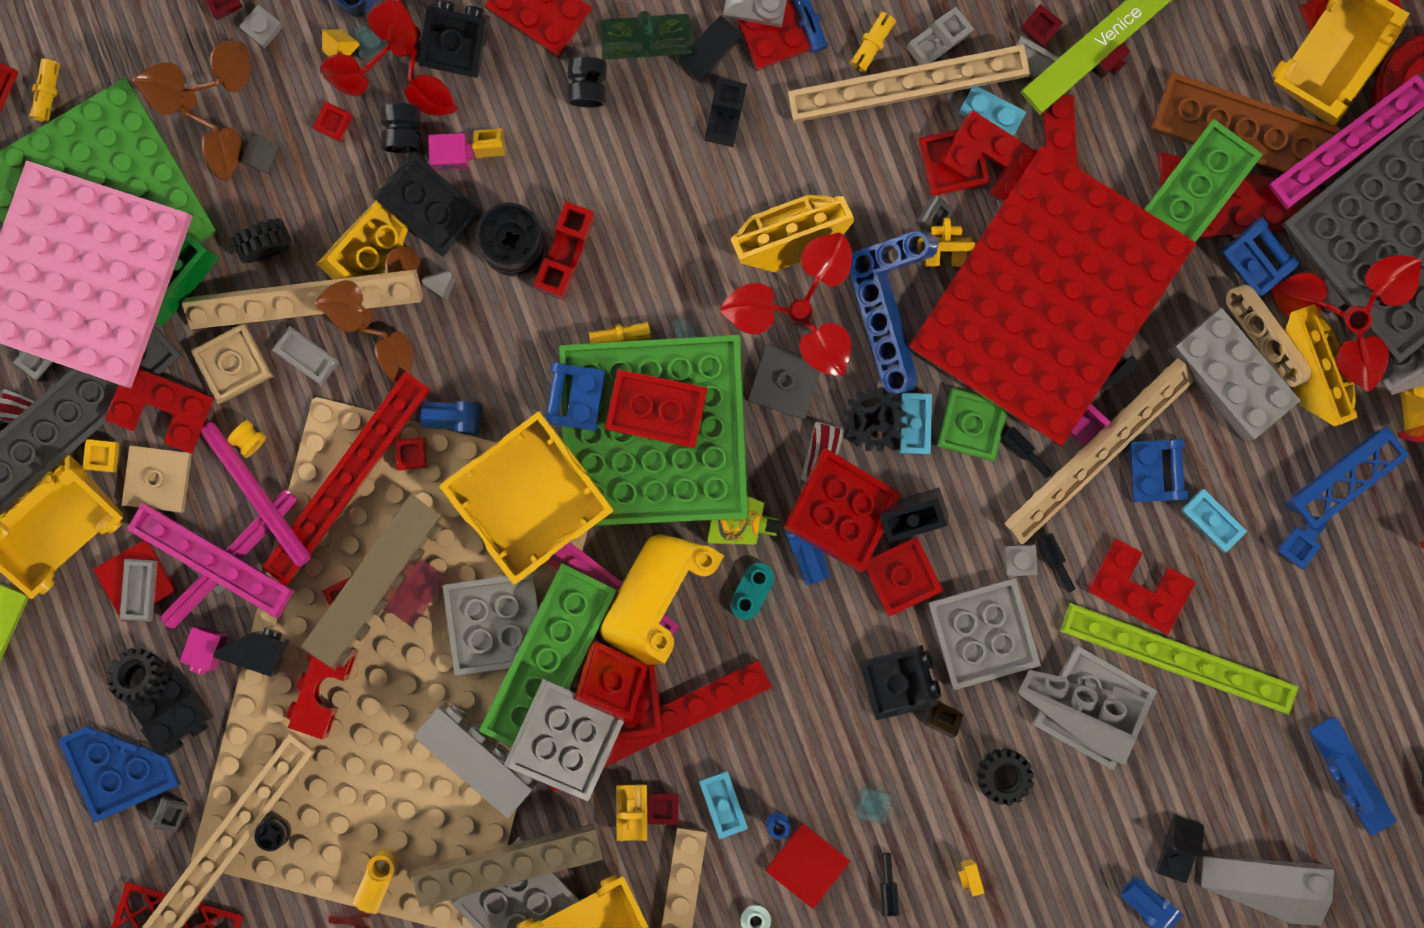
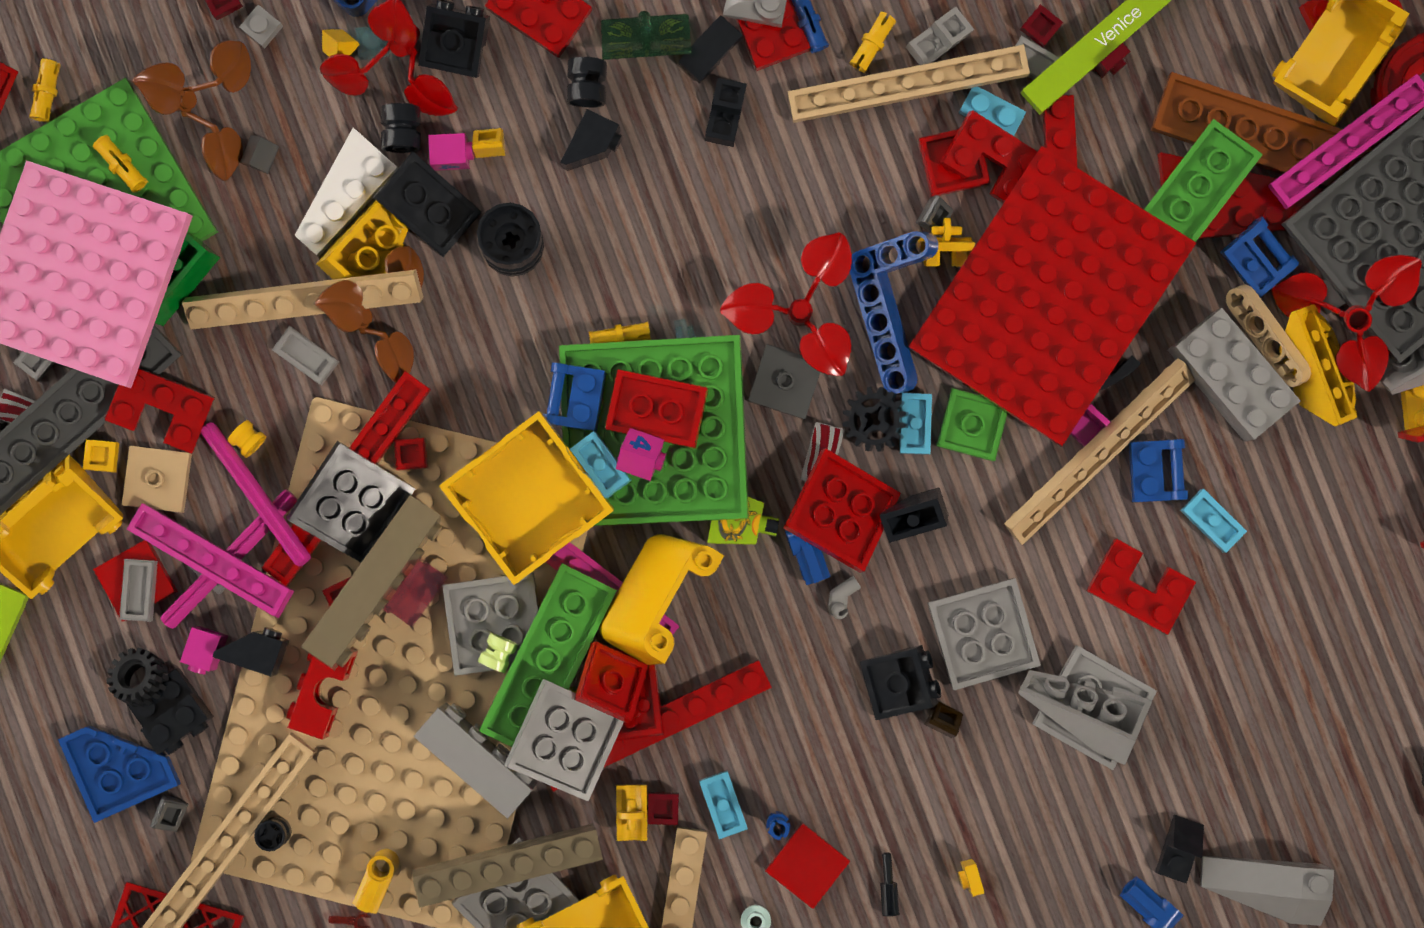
tan plate [190,323,274,404] -> none
black tyre [231,218,292,264] -> none
red tile [312,101,354,143] -> none
blue piece [420,401,482,434] -> none
light grey slope [422,271,456,301] -> none
red arch [533,201,596,301] -> none
teal plate [730,563,774,620] -> none
yellow wedge [731,195,854,272] -> none
clear light blue plate [855,787,892,825] -> none
red plate [865,536,943,617] -> none
black tyre [976,748,1034,806] -> none
black axle [1001,426,1052,478] -> none
light grey plate [1004,545,1038,576] -> none
black axle [1036,533,1075,593] -> none
lime tile [1060,603,1299,715] -> none
blue plate [1276,515,1328,570] -> none
blue fence [1284,427,1410,530] -> none
blue bracket [1308,717,1396,836] -> none
none -> yellow pin [93,135,148,193]
none -> plate [286,440,416,563]
none -> white wing [295,128,398,257]
none -> yellowish green wheel [478,633,518,673]
none -> black slope [560,109,623,171]
none -> medium azure plate [570,431,632,499]
none -> dark pink brick [616,428,666,481]
none -> light grey arm [828,576,861,619]

